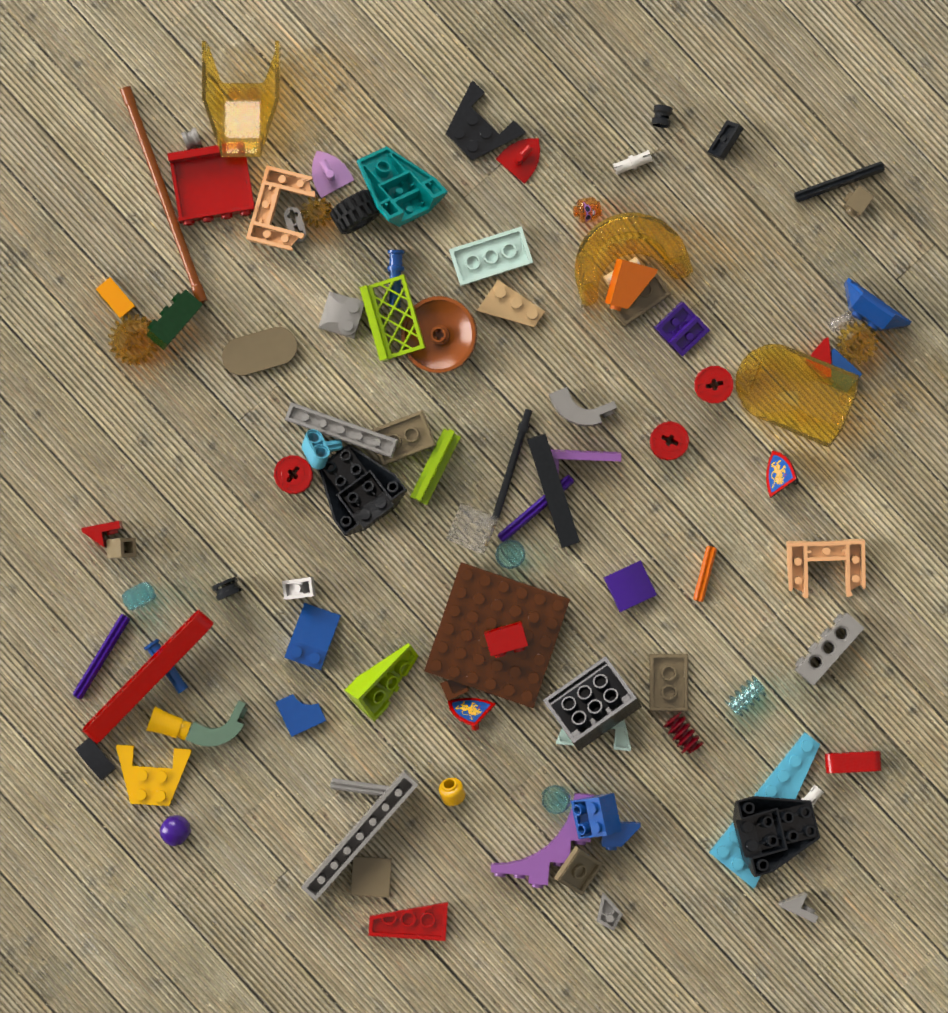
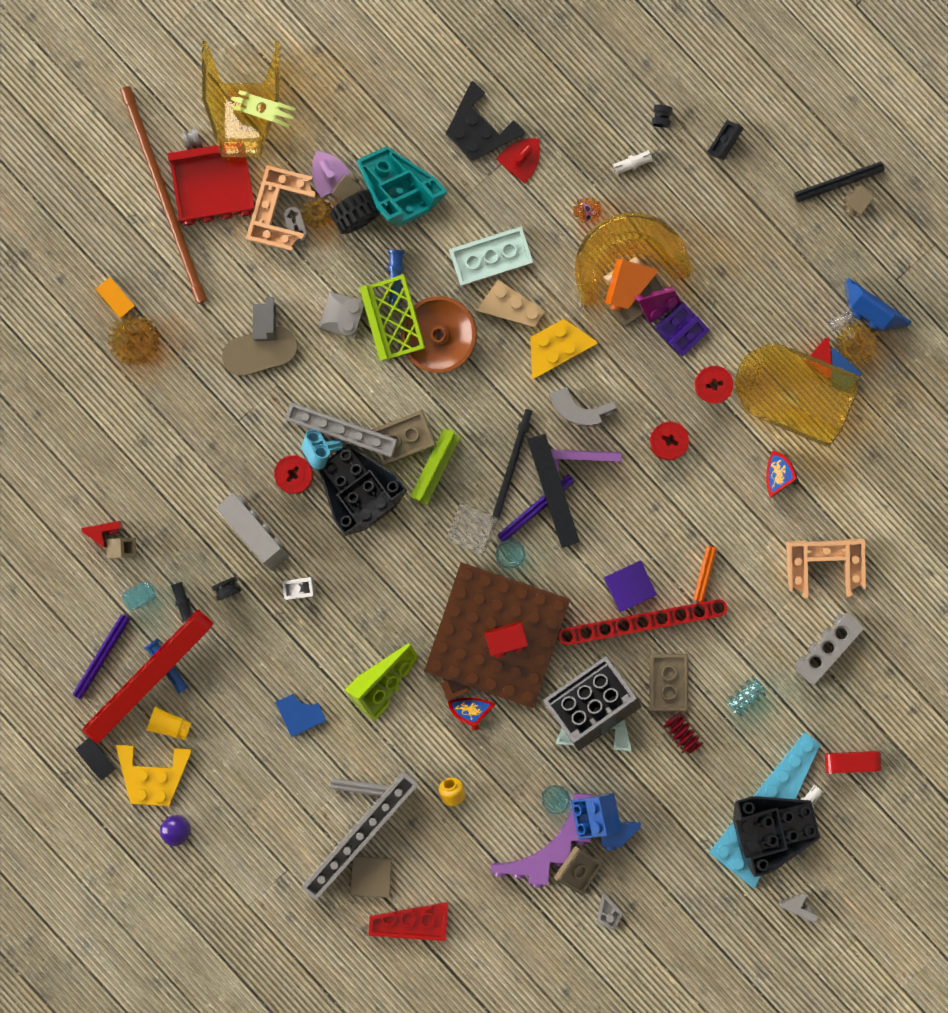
dark green brick [146,289,203,350] -> none
sand green arch [185,700,248,747] -> none
blue slope [284,603,341,670] -> none
none -> black pin [171,582,193,622]
none -> light grey wedge [216,493,289,571]
none -> yellowish green piece [231,90,296,128]
none -> dark grey panel [253,297,276,341]
none -> dark tan brick [331,173,361,201]
none -> yellow wing [530,319,598,380]
none -> red beam [558,599,727,645]
none -> magenta wing [635,286,681,323]

